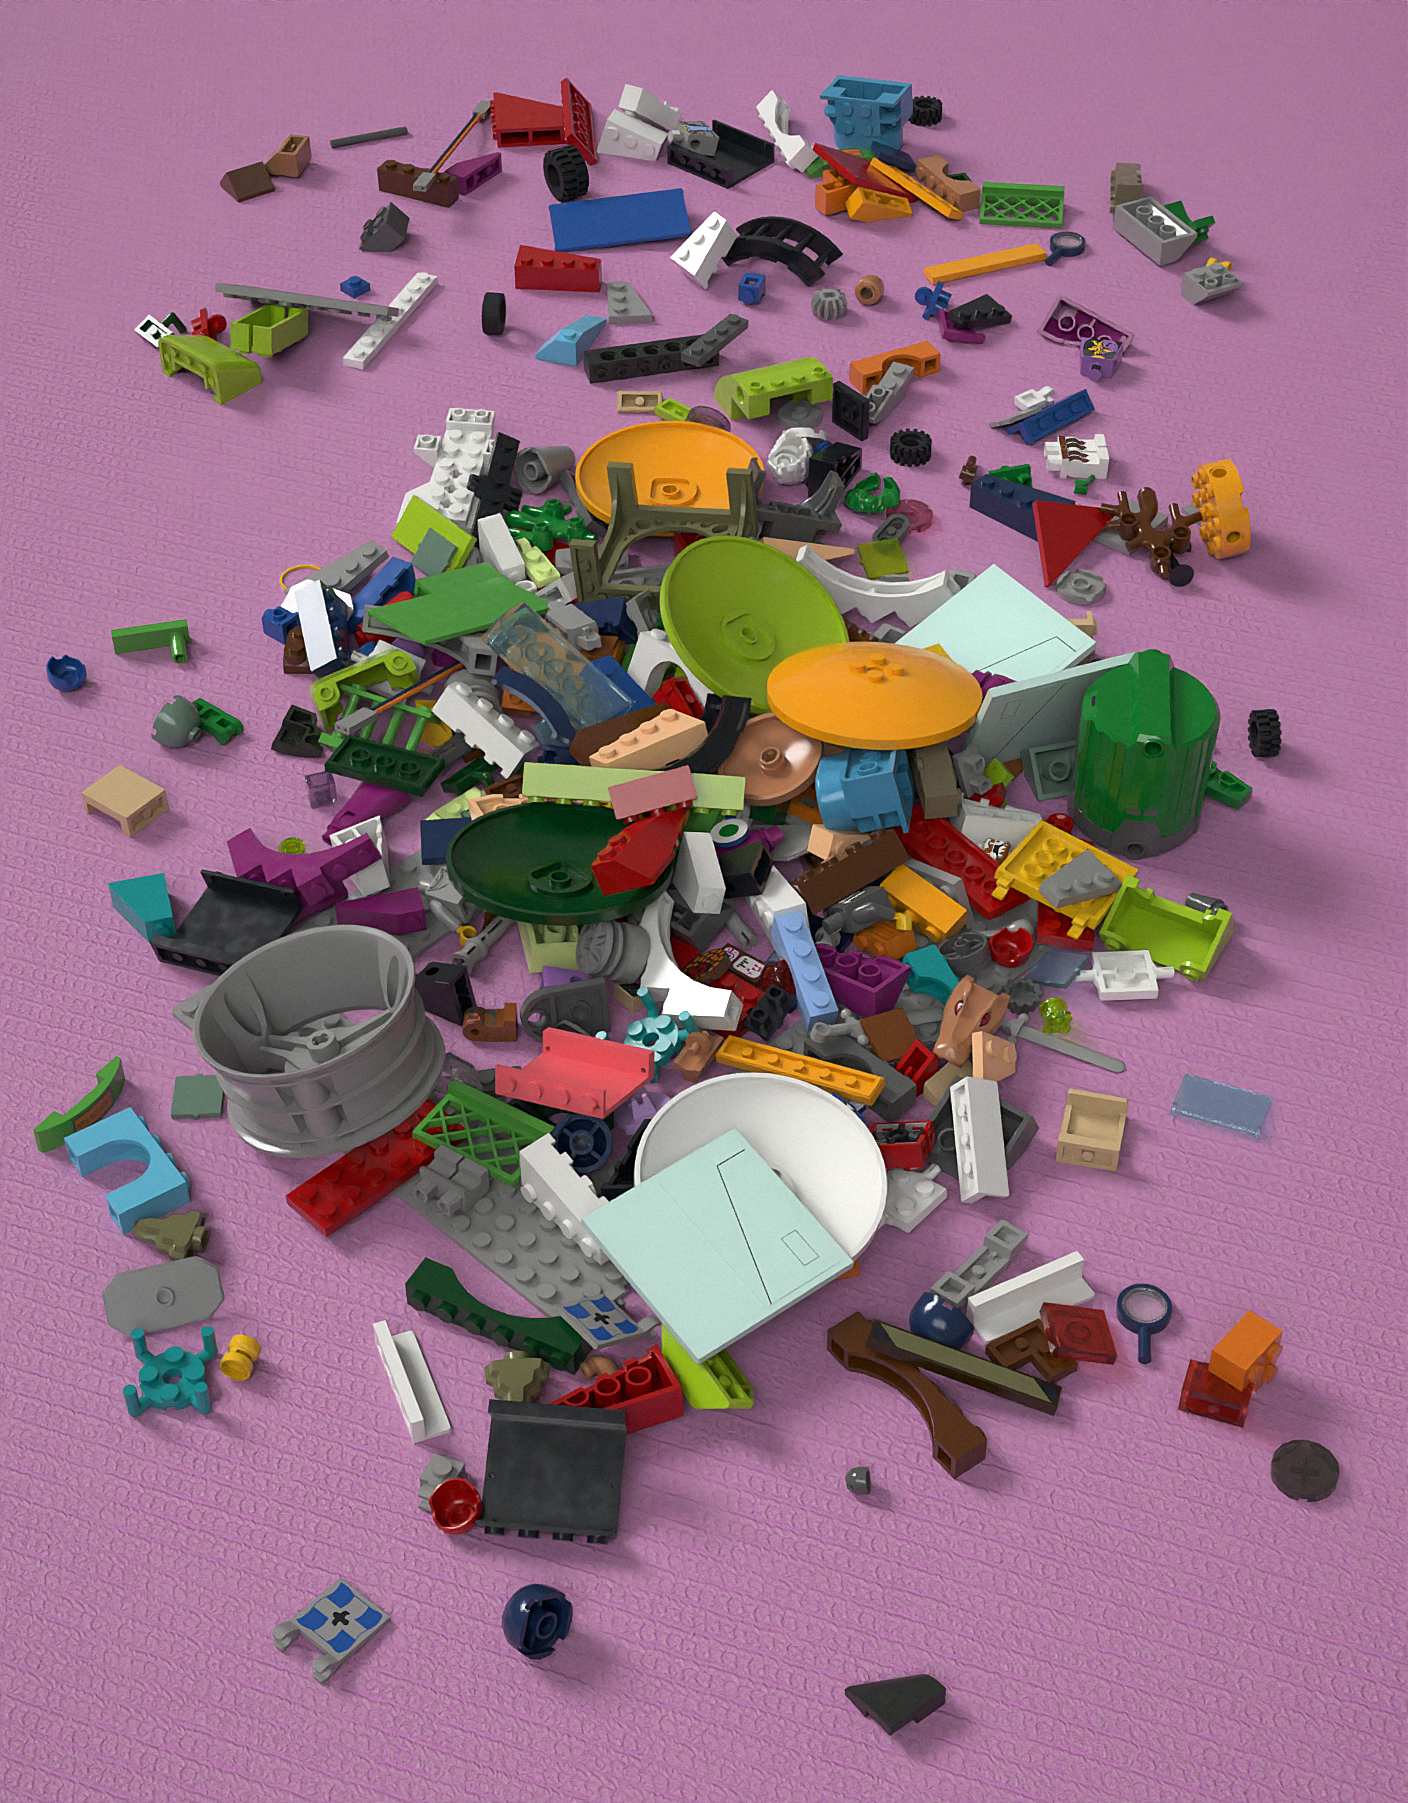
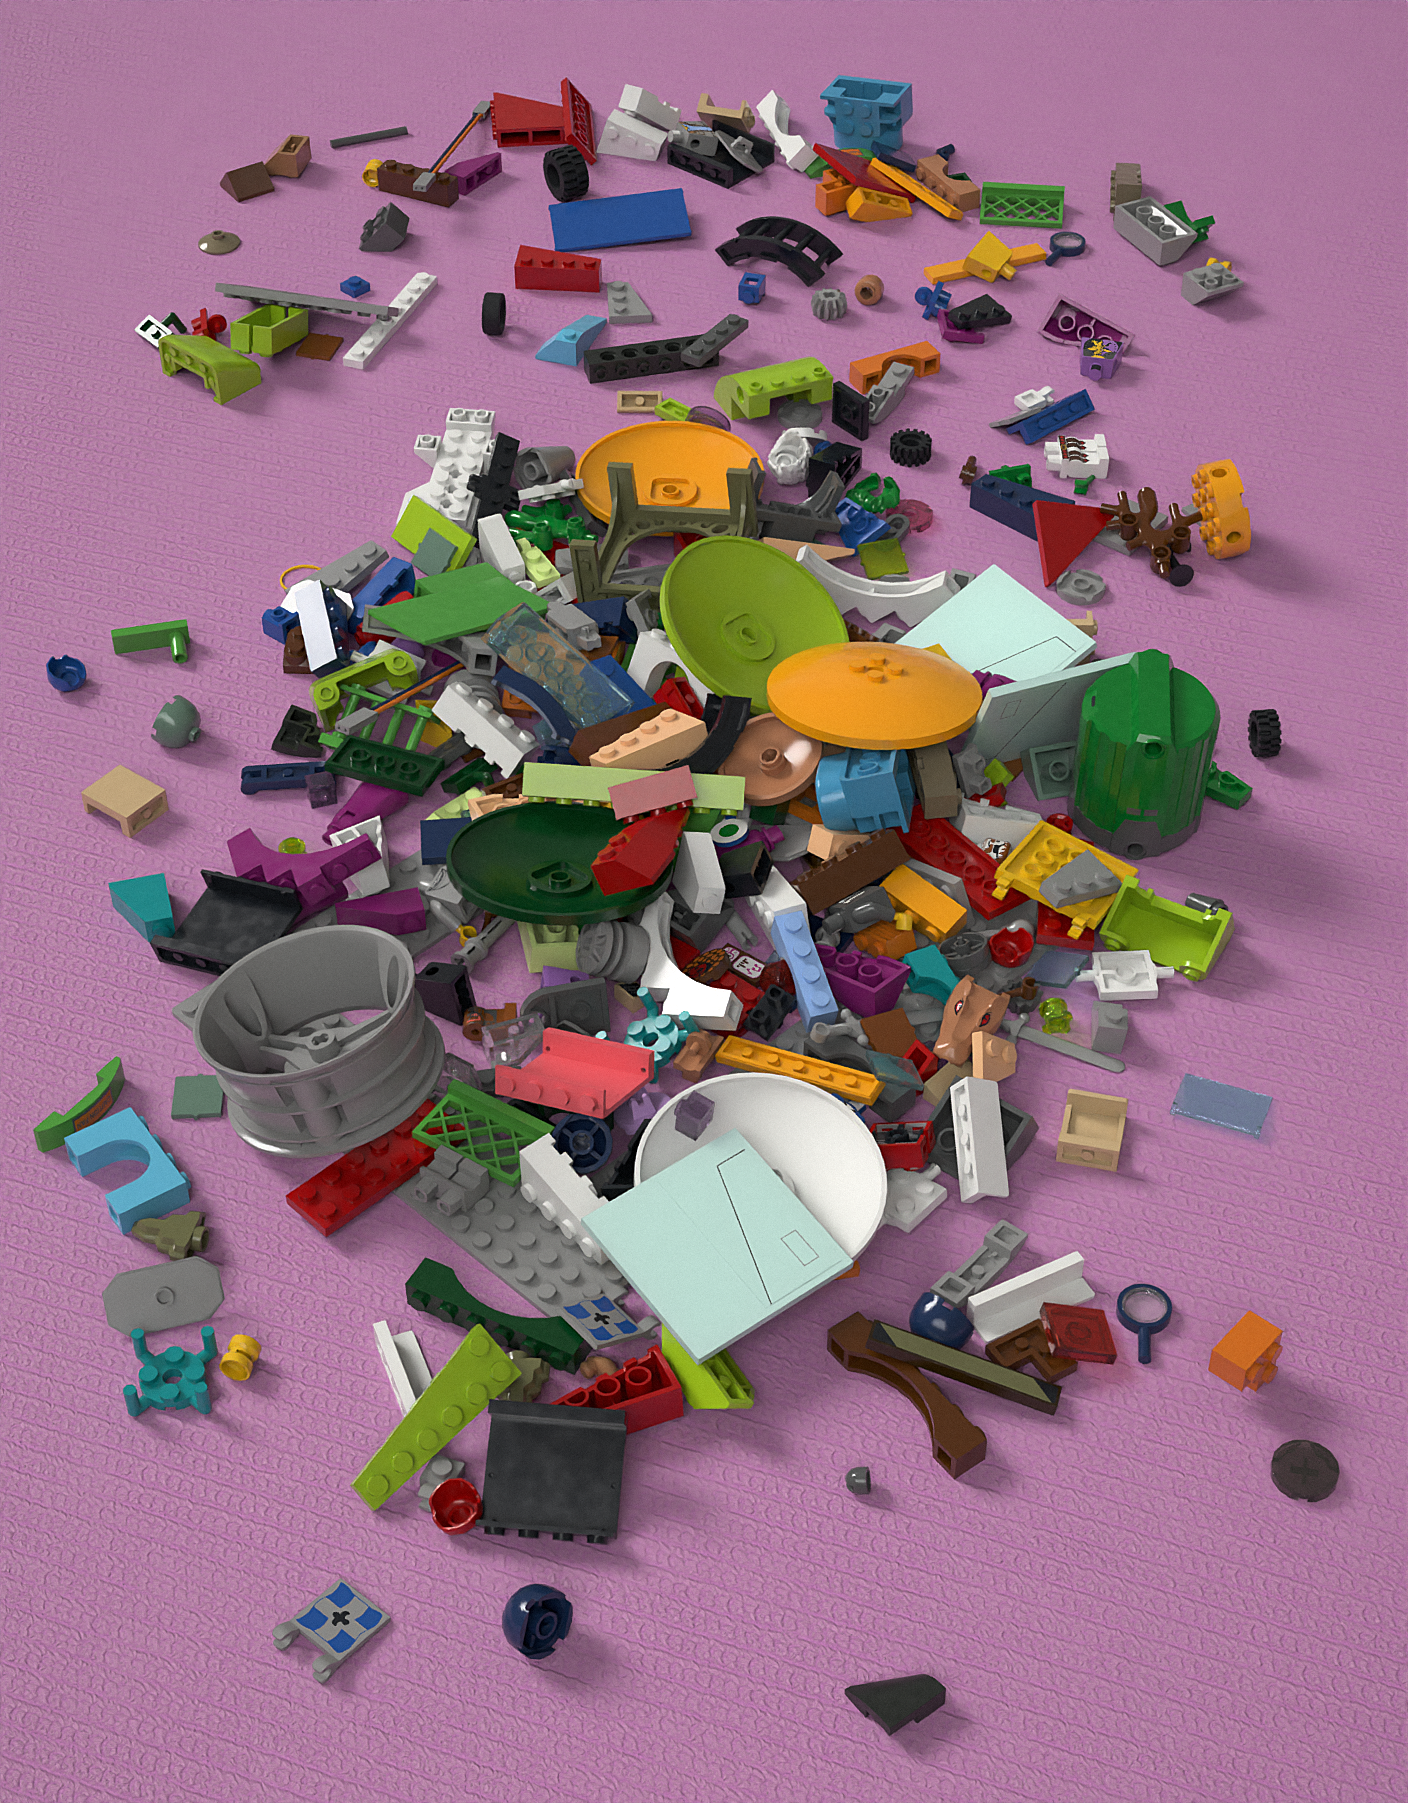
green plate [192,698,244,745] -> none
white wedge [670,212,738,290] -> none
black tyre [908,96,943,127] -> none
clear red brick [1178,1359,1255,1428] -> none
none -> dark tan dish [198,230,240,255]
none -> dark blue plate [240,761,337,795]
none -> dark orange piece [296,333,344,361]
none -> lime wing [350,1324,522,1511]
none -> yellow wheel [362,159,383,187]
none -> clear slope [481,1013,545,1069]
none -> white plate [518,478,584,503]
none -> clear purple plate [674,1091,715,1141]
none -> tan panel [696,93,755,134]
none -> light grey shield [715,130,763,173]
none -> blue wing [835,497,891,557]
none -> clear light blue piece [865,1050,924,1091]
none -> dark blue arm [935,144,955,161]
none -> yellow torso [962,231,1017,283]
none -> reddish brown hand [997,977,1039,1000]
none -> light grey arch [1091,1001,1128,1054]

